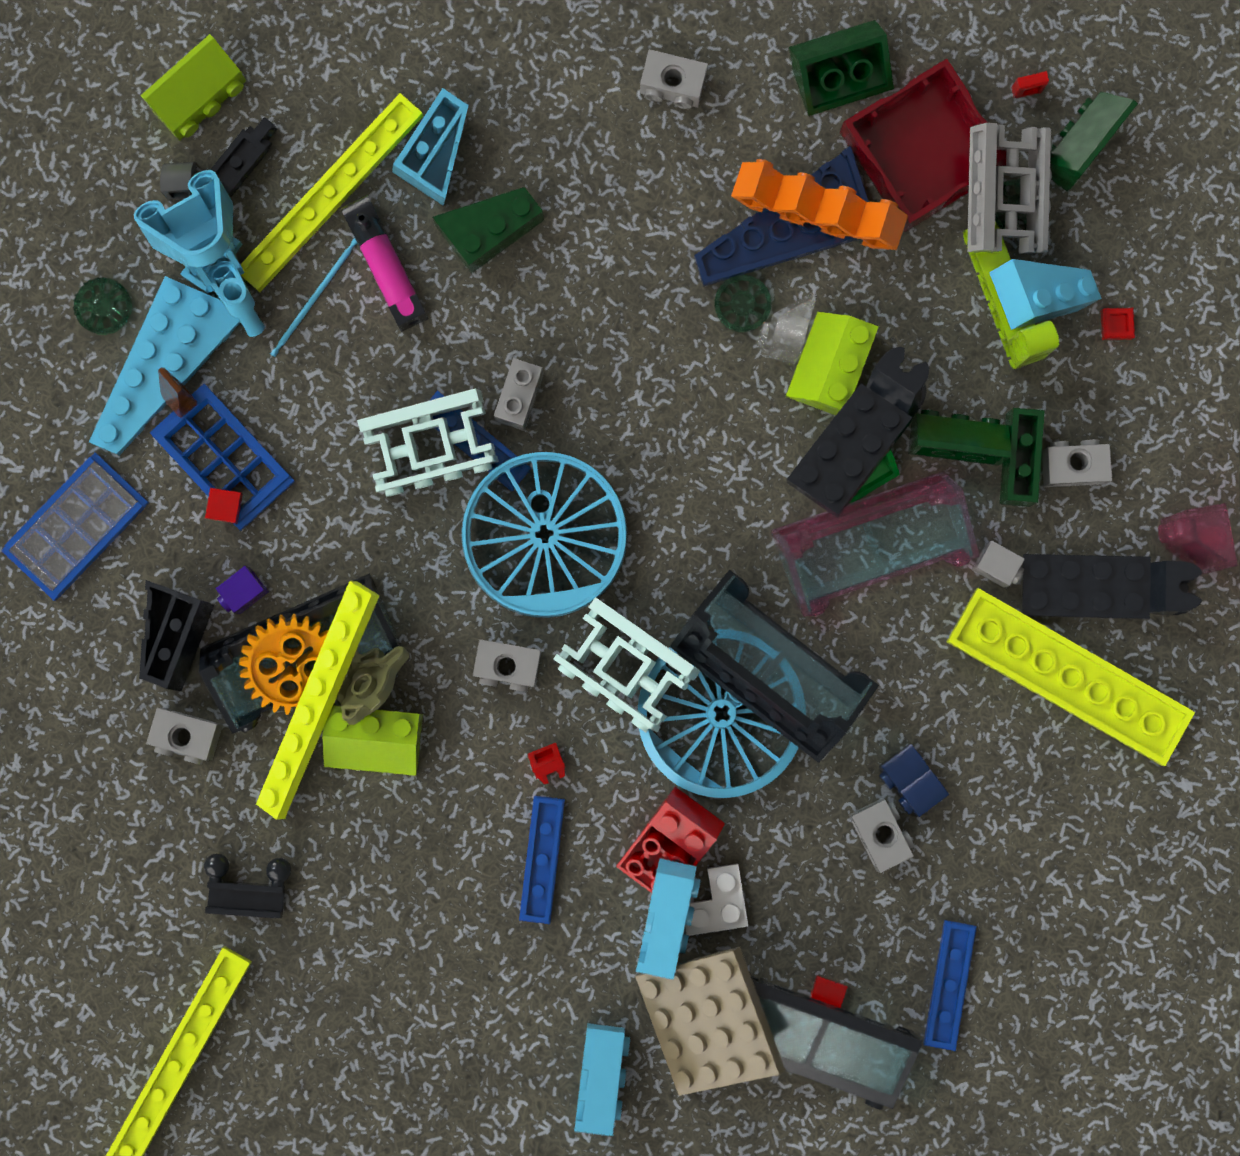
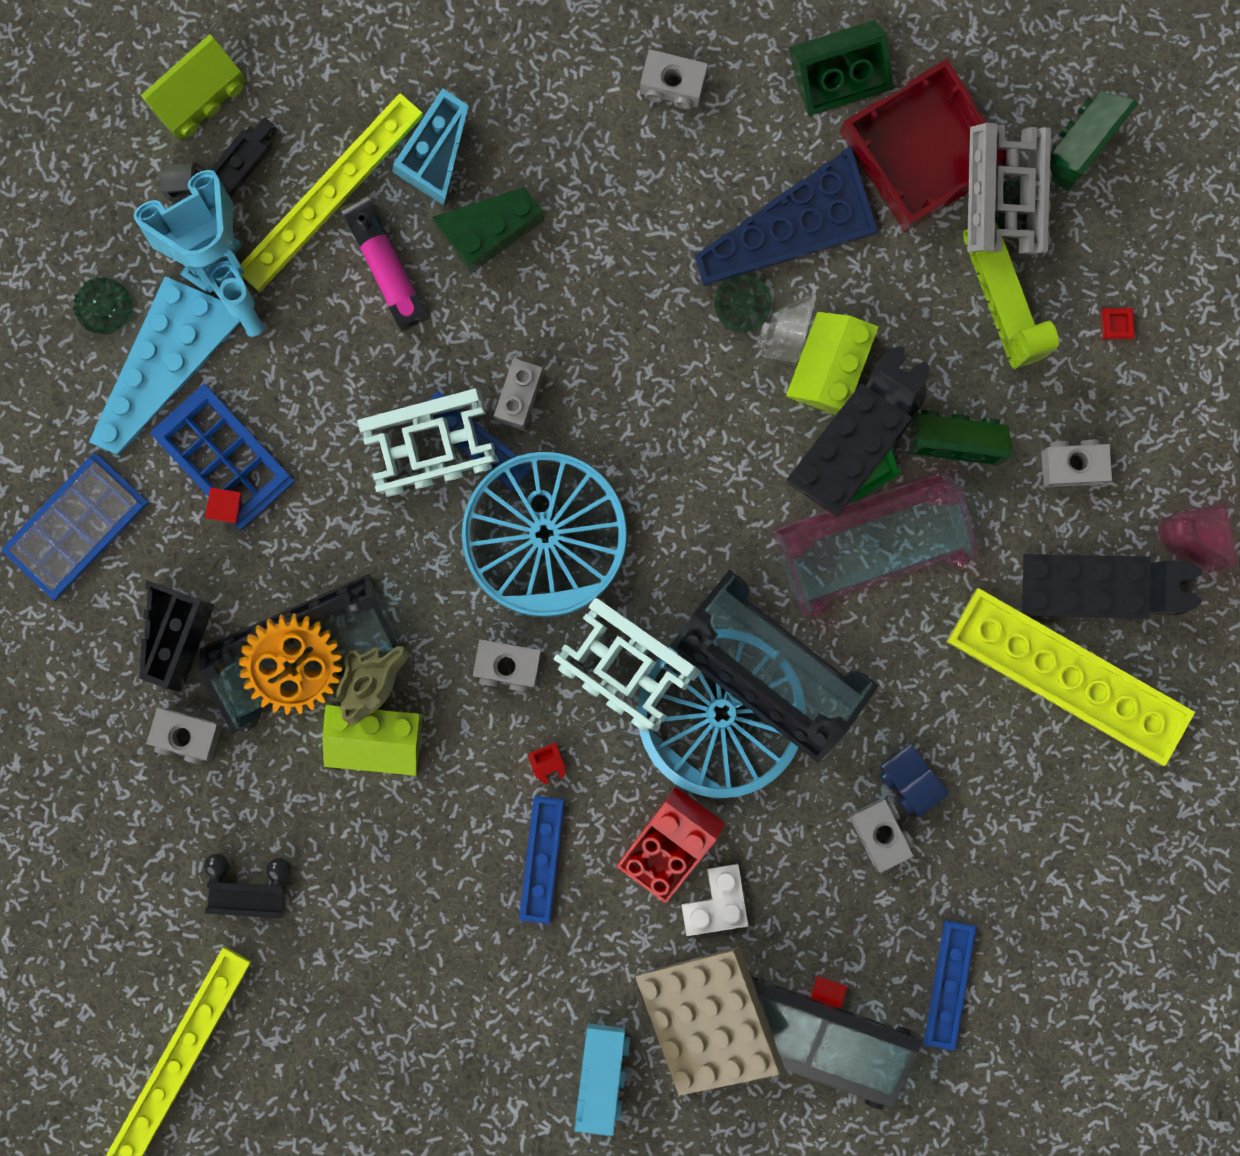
reddish brown slope [158,367,198,417] -> none
dark purple brick [215,566,269,614] -> none
neon yellow plate [256,581,379,820] -> none
medium azure piece [270,237,358,357] -> none
medium azure wedge [636,859,701,980] -> none
orange brick [731,159,908,250] -> none
light grey brick [972,541,1024,588] -> none
medium azure wedge [989,259,1102,330] -> none
dark green brick [999,408,1045,507] -> none
red tile [1011,71,1049,99] -> none

